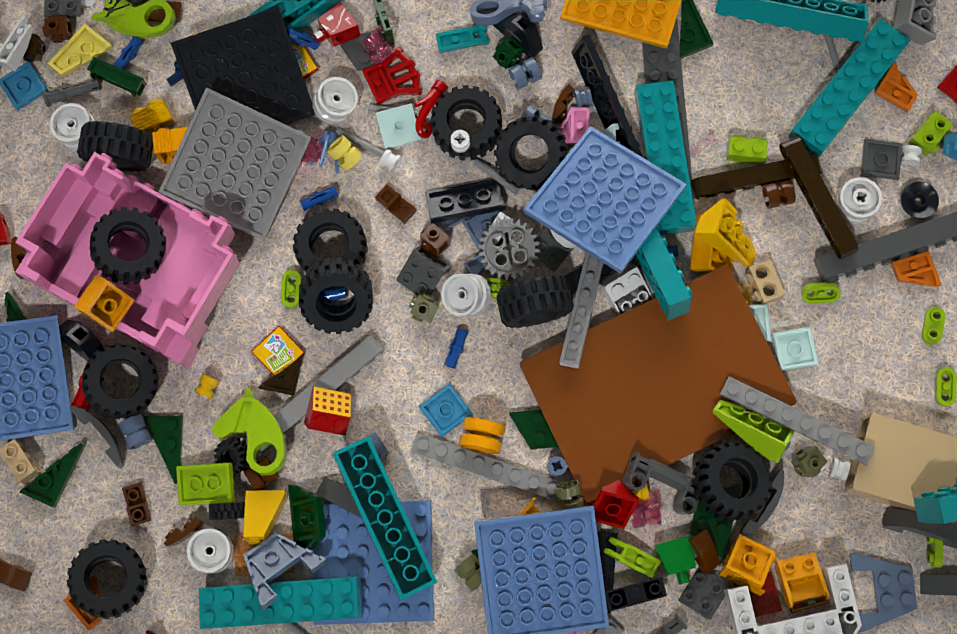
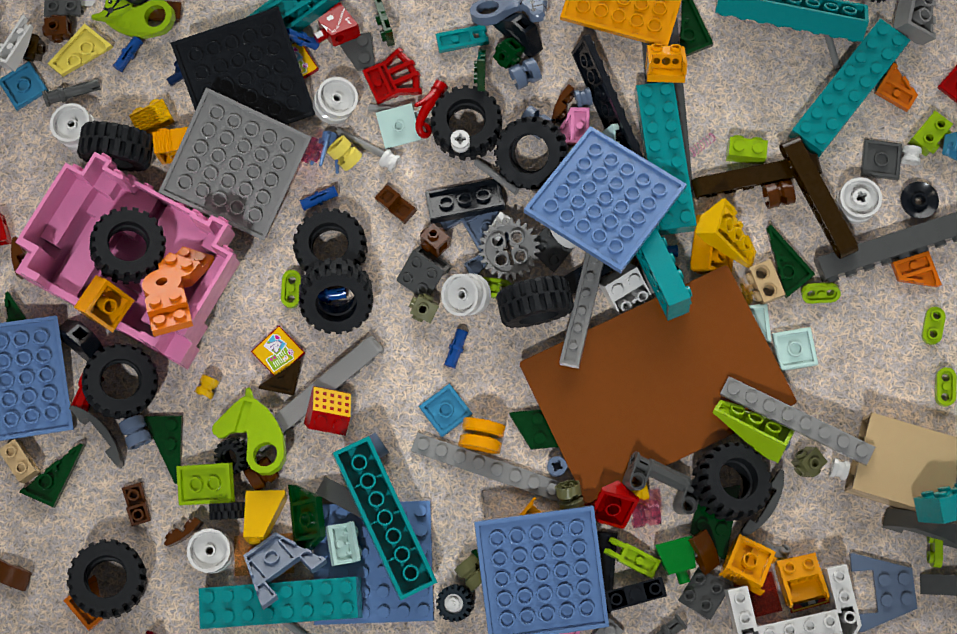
dark green container [87,57,147,97] -> none
clear pink wheel [360,30,394,65] -> none
none -> orange plate [142,246,215,337]
none -> light aqua bracket [325,521,362,566]
none -> black wheel [436,584,475,622]
none -> dark green wing [474,49,486,91]
none -> light orange piece [645,43,687,83]
none -> light grey arm [762,540,791,559]
none -> dark green wing [766,225,815,299]

